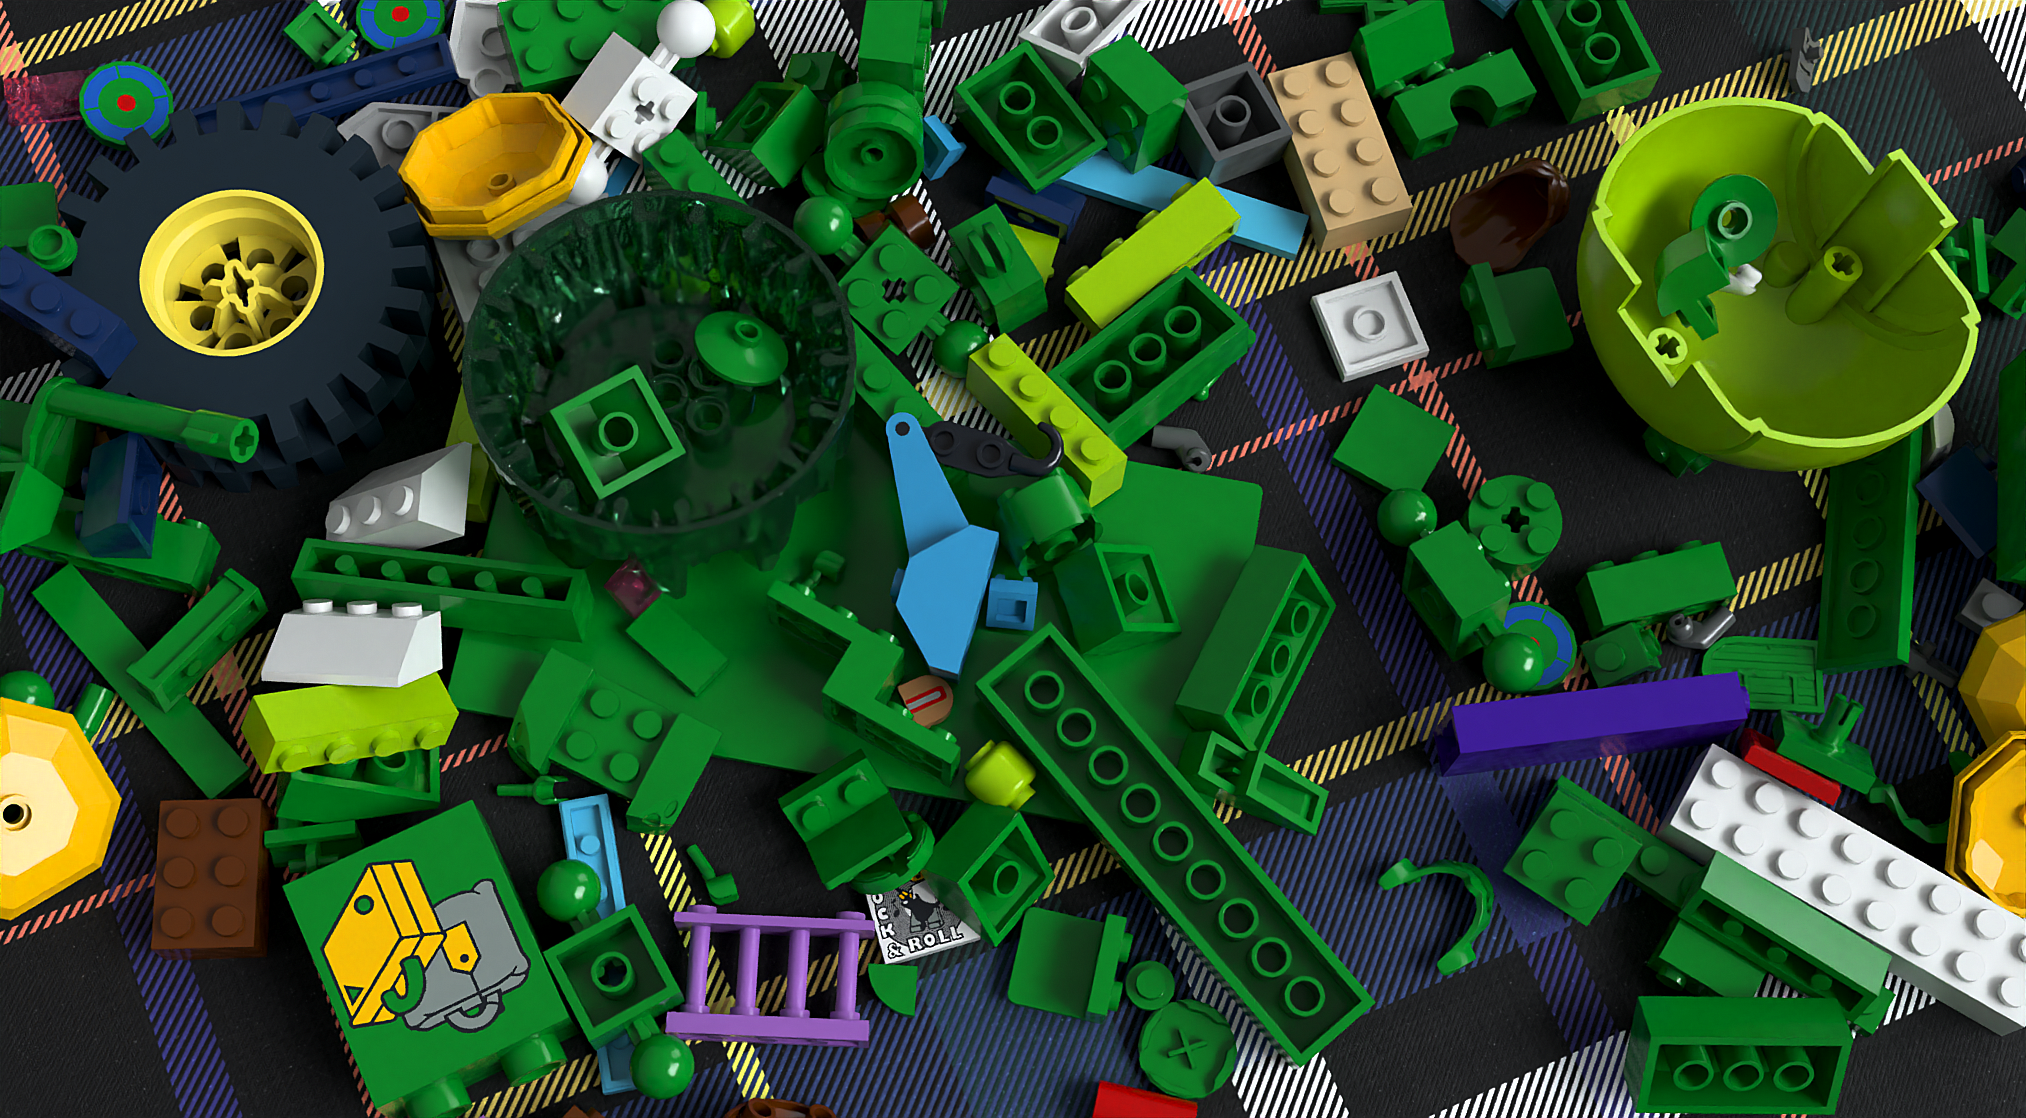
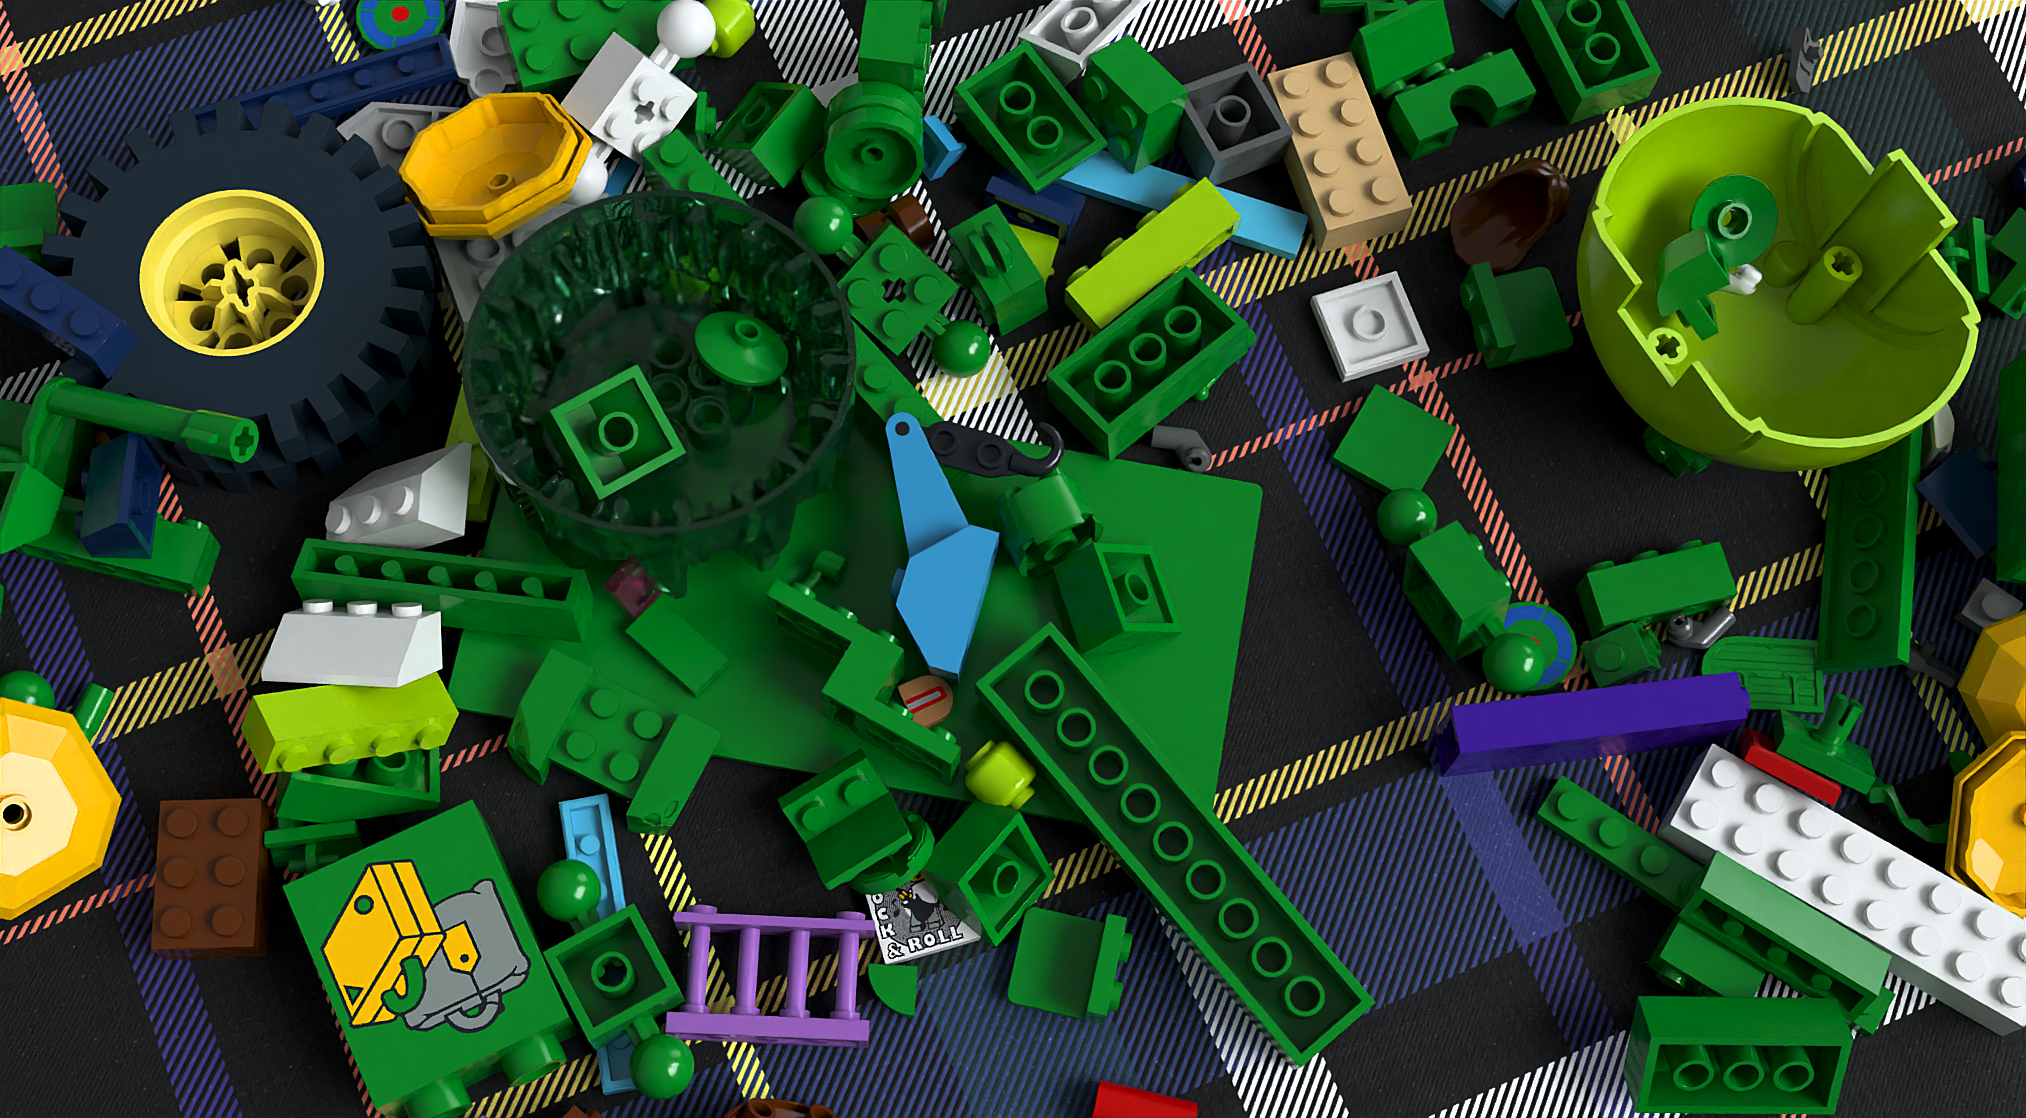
clear pink plate [4,69,96,127] -> none
green plate [27,224,78,272] -> none
green tile [31,562,253,799] -> none
tile [79,61,174,151] -> none
green container [125,568,269,714] -> none
green bracket [281,0,358,71] -> none
green hand [497,775,568,805] -> none
green hand [686,844,739,906] -> none
green bracket [783,51,858,103] -> none
lime brick [966,333,1128,508] -> none
dark azure tile [986,574,1038,631] -> none
green plate [1125,960,1175,1011] -> none
green tile [1137,999,1237,1100] -> none
green slope [1175,544,1337,752] -> none
green slope [1176,730,1329,836] -> none
green helmet [1377,858,1494,975] -> none
green brick [1459,475,1562,582] -> none
green brick [1503,783,1643,927] -> none

